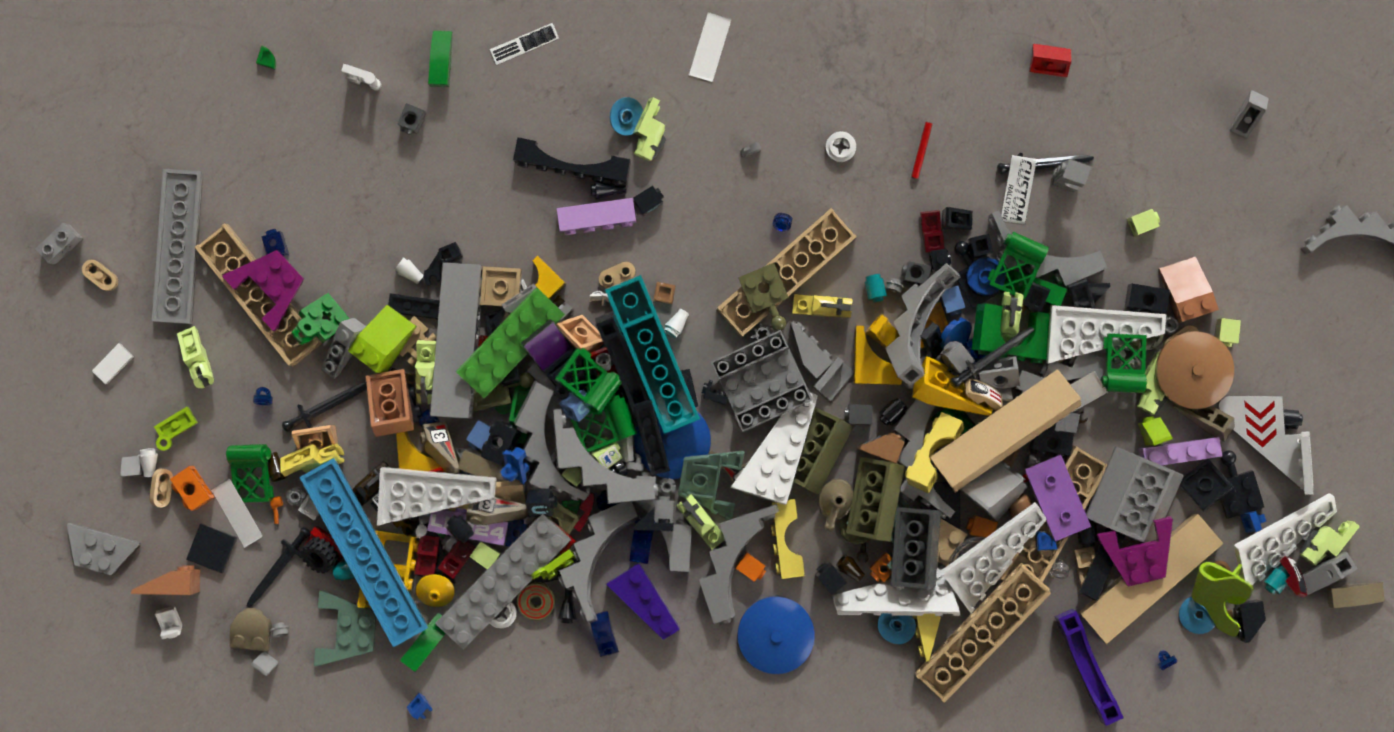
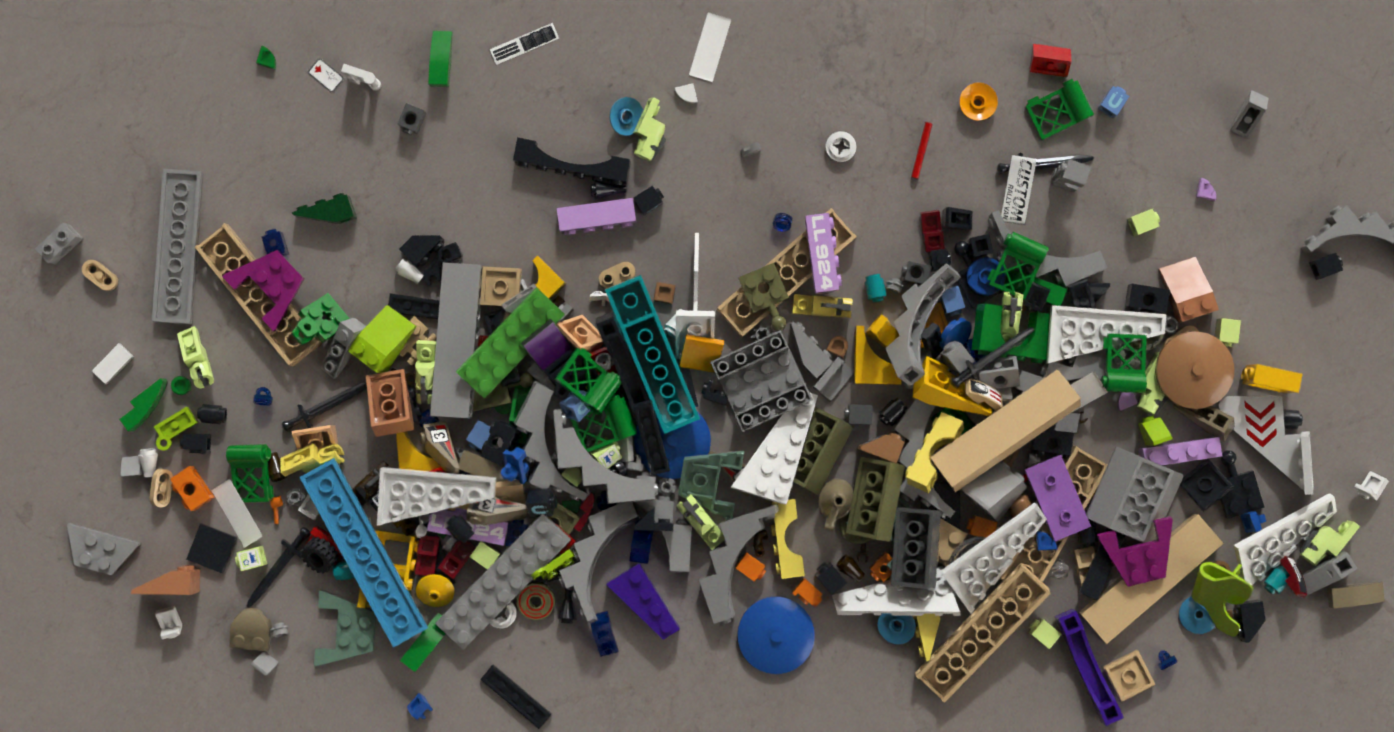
none -> green slope [119,378,168,432]
none -> green tile [171,376,192,395]
none -> black brick [180,434,211,454]
none -> black brick [197,404,227,425]
none -> brick [235,546,268,571]
none -> dark green slope [292,193,357,224]
none -> white sticker [306,56,346,94]
none -> black slope [399,235,444,267]
none -> black tile [480,664,552,729]
none -> white tile [675,83,698,103]
none -> white piece [675,233,715,359]
none -> light orange tile [679,334,724,373]
none -> dark brown arm [753,529,768,557]
none -> orange brick [792,578,822,607]
none -> lavender brick [805,213,842,294]
none -> medium nougat tile [826,336,848,358]
none -> light orange dish [959,82,998,121]
none -> green piece [1025,79,1094,140]
none -> yellowish green brick [1028,618,1062,649]
none -> medium blue brick [1097,86,1129,118]
none -> tan plate [1103,650,1156,702]
none -> lavender tile [1117,392,1138,411]
none -> lavender tile [1196,178,1216,201]
none -> yellow window [1241,364,1303,394]
none -> black brick [1309,253,1343,280]
none -> white bracket [1354,471,1389,501]

